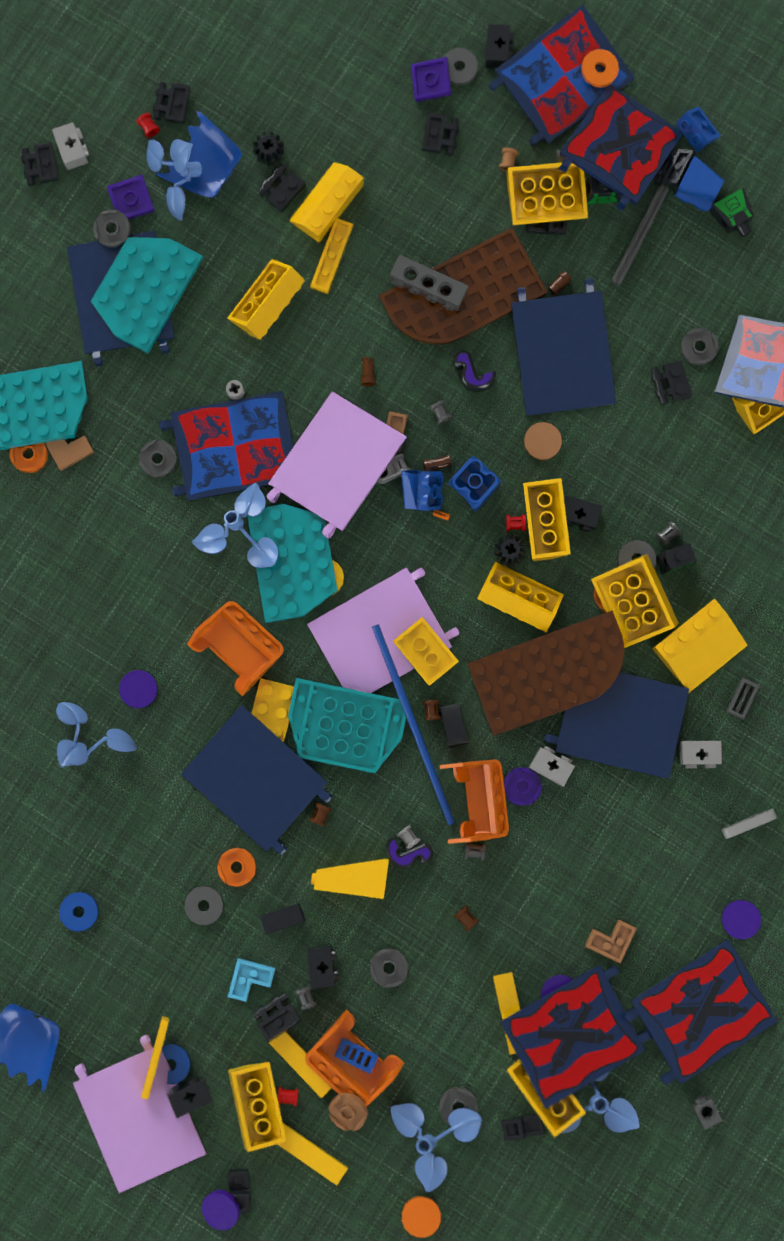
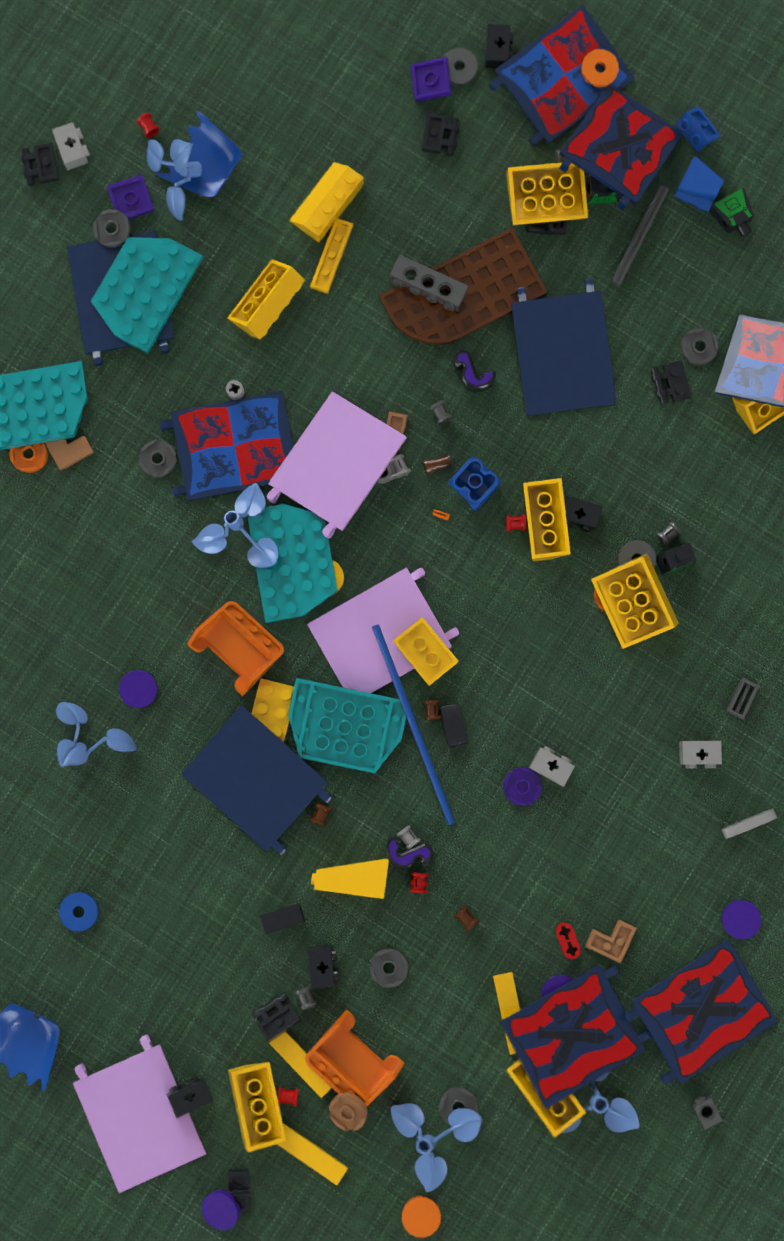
yellow tile [141,1016,169,1099] -> none
black plate [152,82,191,124] -> none
blue tile [162,1044,191,1085] -> none
dark grey tile [184,886,223,925] -> none
orange tile [217,848,256,887] -> none
medium azure tile [228,958,276,1002] -> none
black gear [253,131,284,165] -> none
black plate [257,163,306,213] -> none
blue slope [334,1038,379,1074] -> none
reddish brown pin [361,357,376,387] -> none
blue piece [401,470,444,511] -> none
orange windscreen [440,759,509,844] -> none
dark grey bush [464,842,486,861] -> none
reddish brown plate [467,610,624,736] -> none
yellow slope [477,562,564,632] -> none
black gear [494,534,526,567] -> none
medium nougat bush [499,148,518,172] -> none
black slope [501,1114,545,1141] -> none
medium nougat tile [524,422,562,461] -> none
dark blue flag [544,672,689,779] -> none
reddish brown pin [548,271,572,296] -> none
yellow slope [652,599,748,693] -> none
black plate [654,149,697,187] -> none
none -> red bush [409,872,429,893]
none -> red beam [555,922,581,959]

